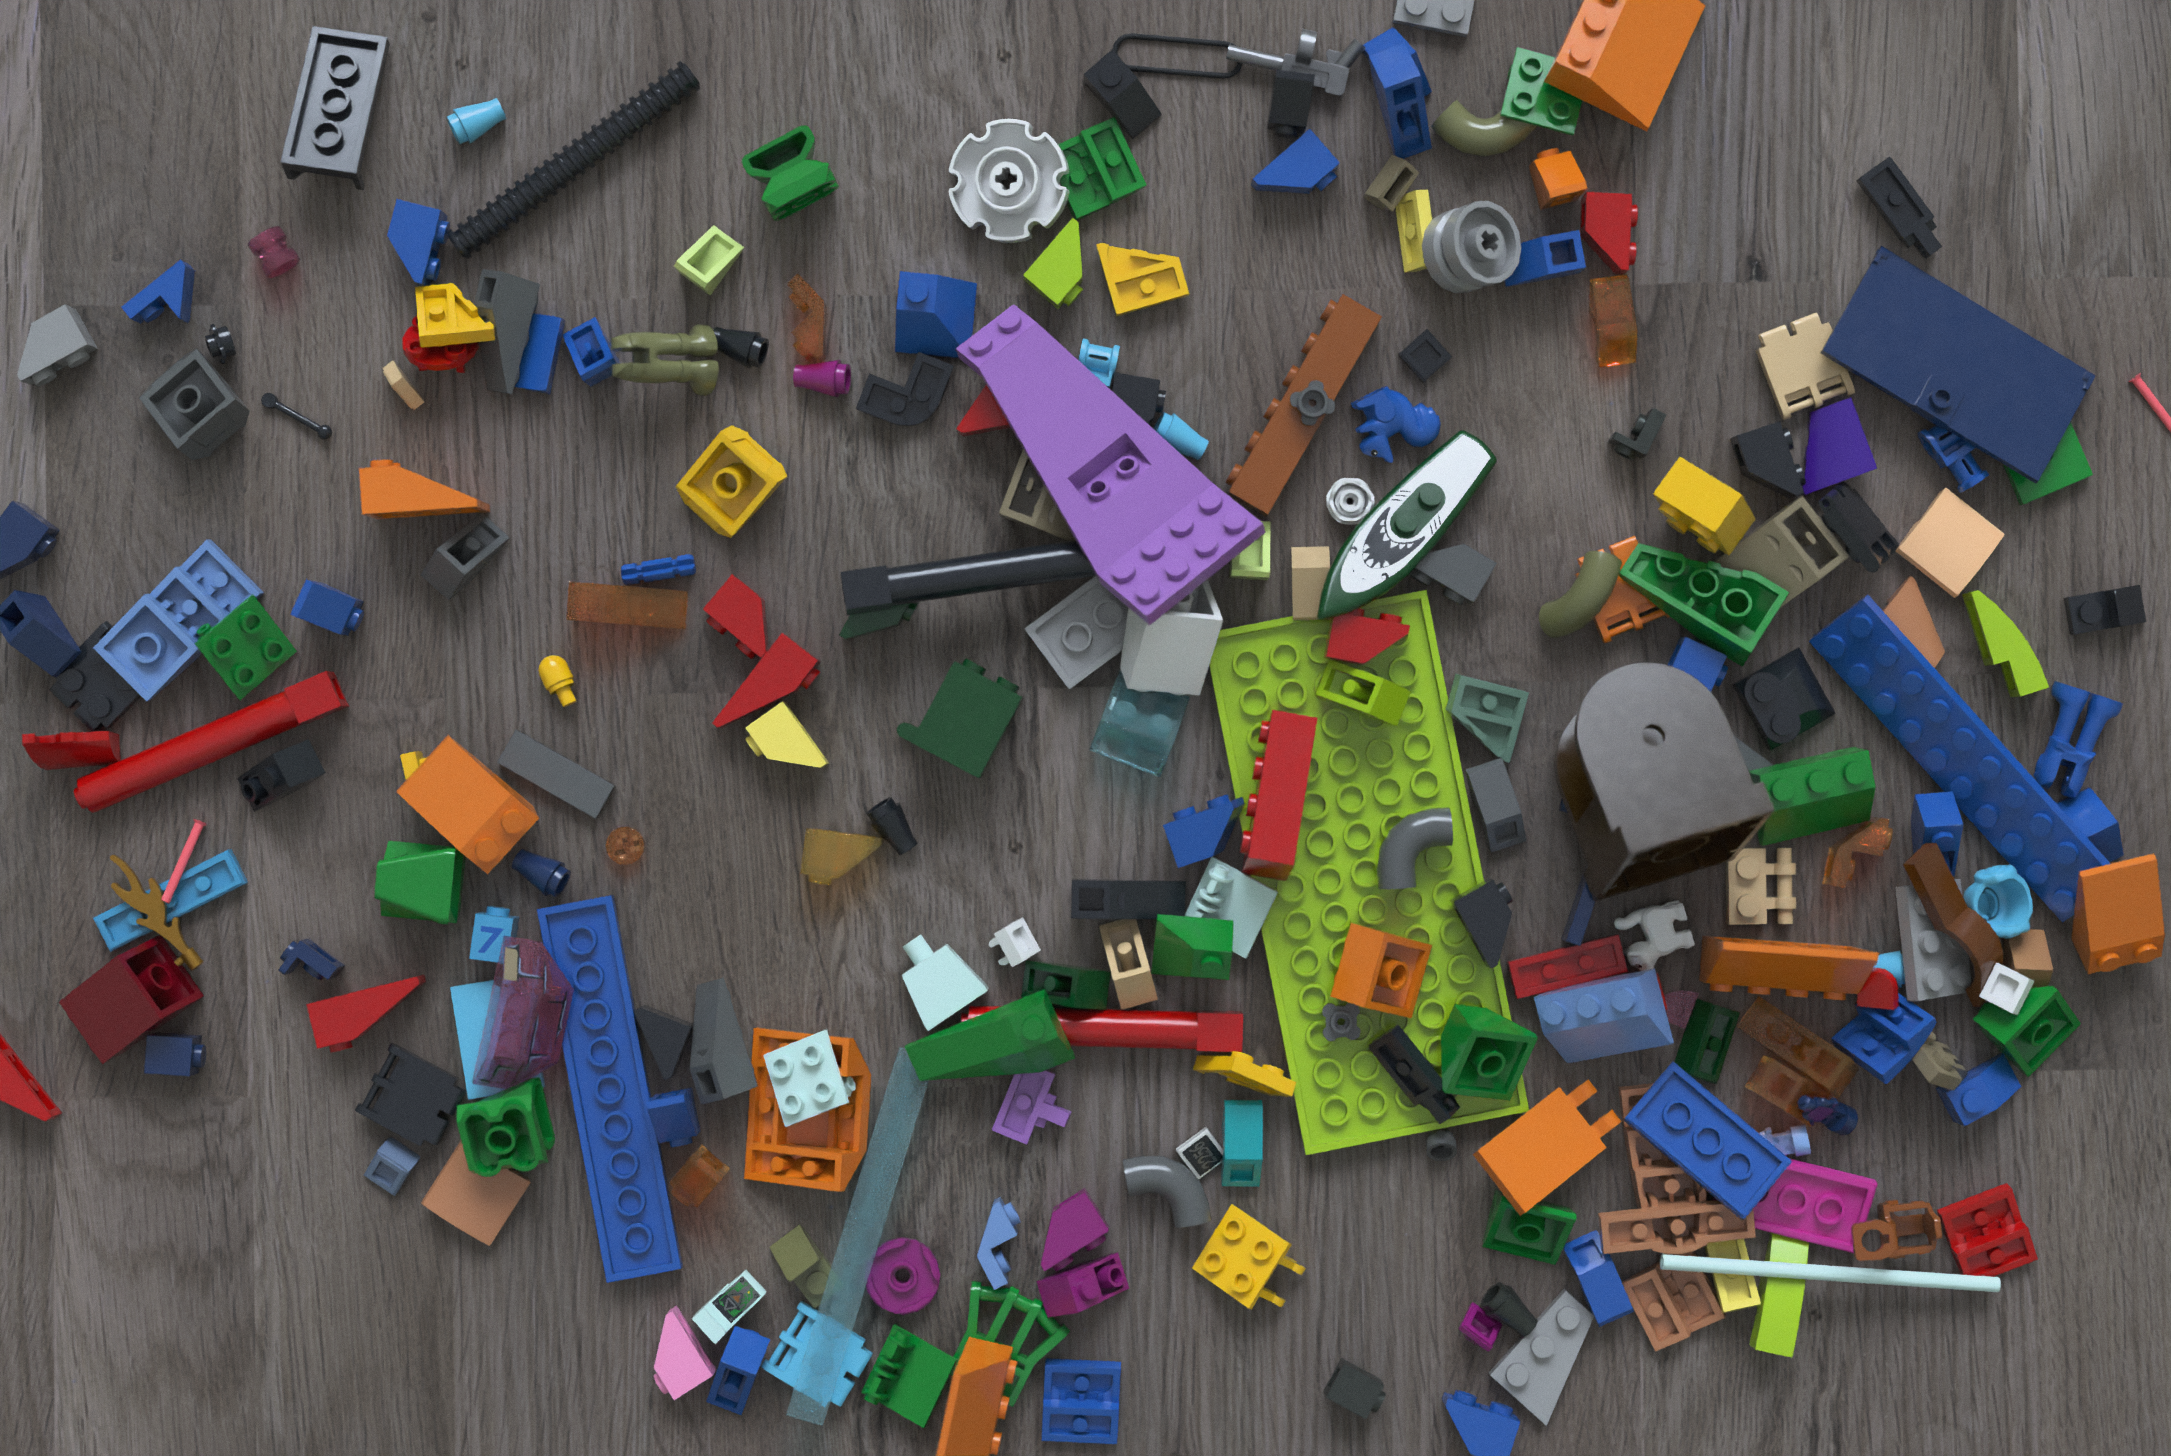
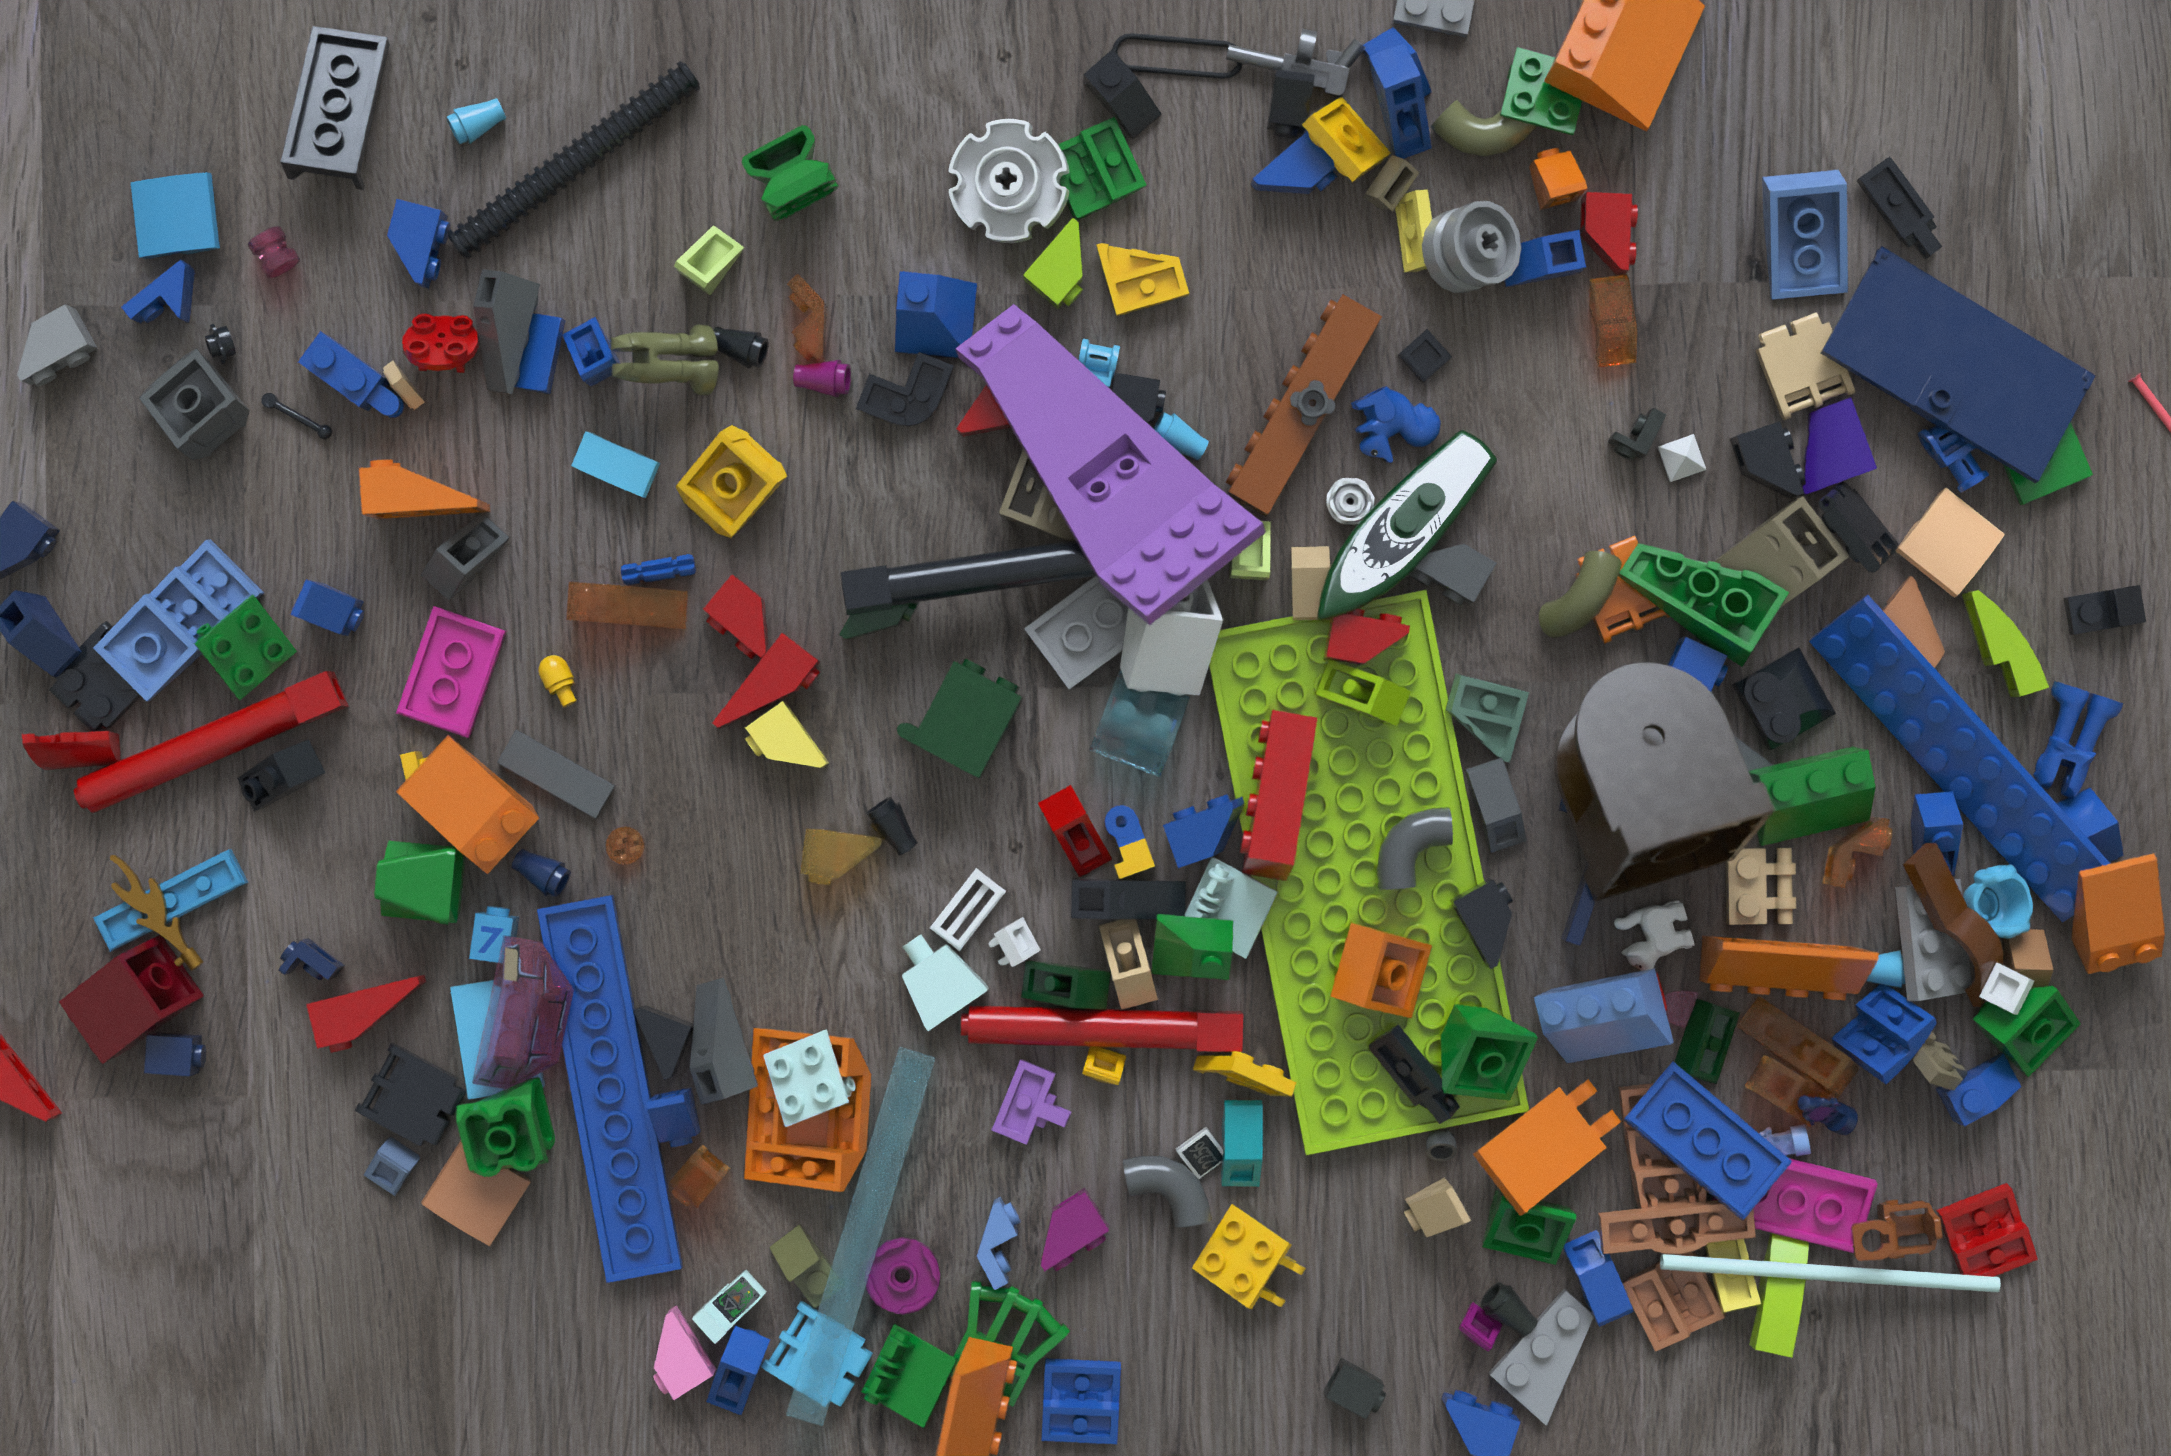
coral piece [161,819,207,904] -> none
yellow wing [415,283,495,348] -> none
green wedge [904,989,1075,1081] -> none
magenta slope [1036,1252,1129,1317] -> none
dark grey plate [1322,1003,1361,1041] -> none
red plate [1506,934,1628,999] -> none
yellow brick [1653,457,1756,556] -> none
red tile [1857,968,1899,1010] -> none
none -> dark azure slope [130,172,220,259]
none -> blue brick [298,331,404,418]
none -> dark pink tile [396,606,507,738]
none -> medium azure slope [571,431,660,498]
none -> white tile [930,868,1006,951]
none -> red slope [1038,785,1112,878]
none -> yellow slope [1082,1047,1126,1085]
none -> leg [1105,805,1155,879]
none -> yellow plate [1302,96,1391,182]
none -> tan slope [1404,1178,1471,1237]
none -> white slope [1658,434,1706,482]
none -> medium blue slope [1762,170,1848,300]

